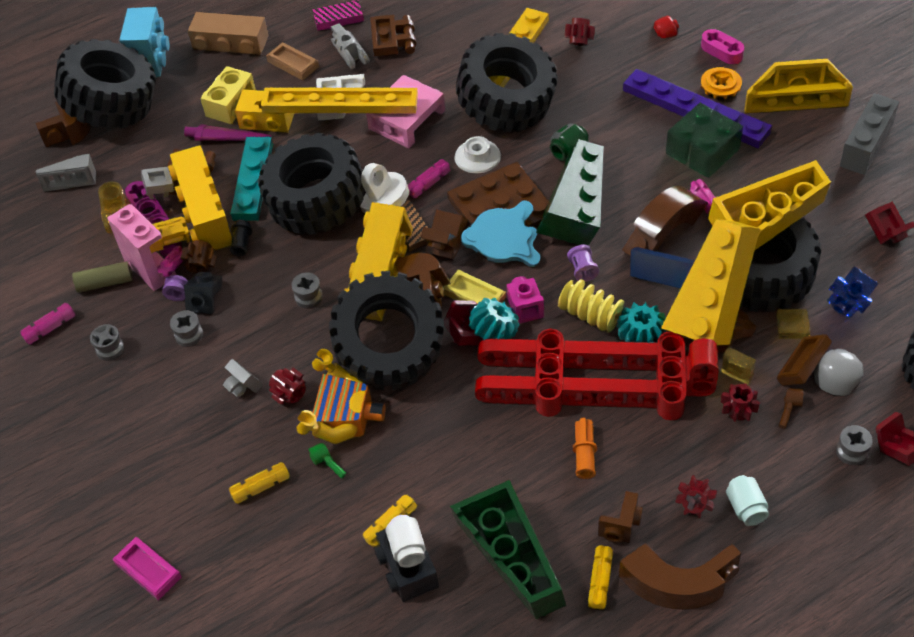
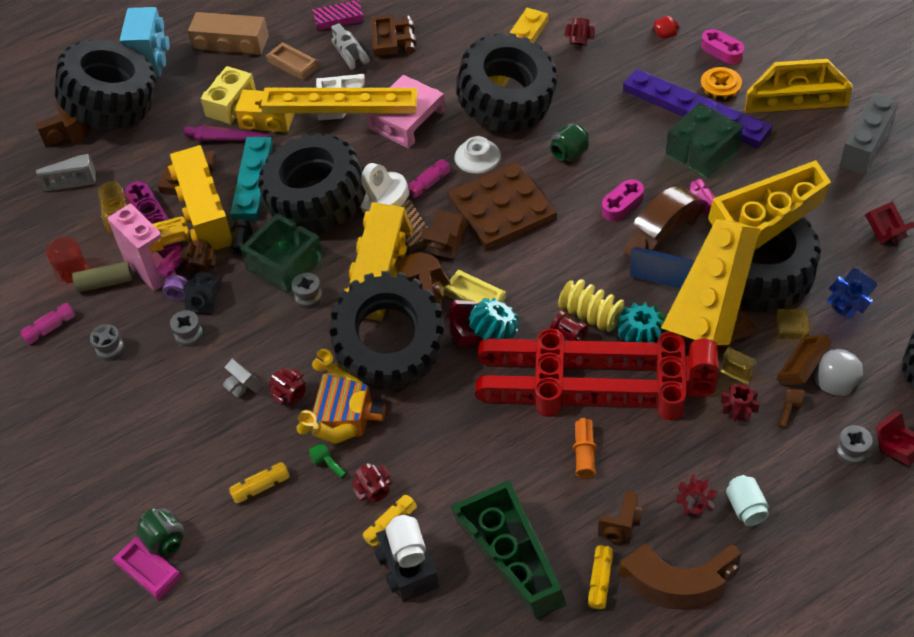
light grey tile [141,167,174,199] -> none
medium azure tile [461,200,540,267] -> none
dark pink brick [506,276,544,324] -> none
wedge [536,139,604,246] -> none
medium lavender bush [567,244,599,282] -> none
none -> clear red piece [46,237,88,283]
none -> dark green head [136,508,185,556]
none -> clear green piece [240,213,324,293]
none -> dark red gear [351,464,392,503]
none -> dark red bush [550,310,589,341]
none -> dark pink beam [601,179,644,221]

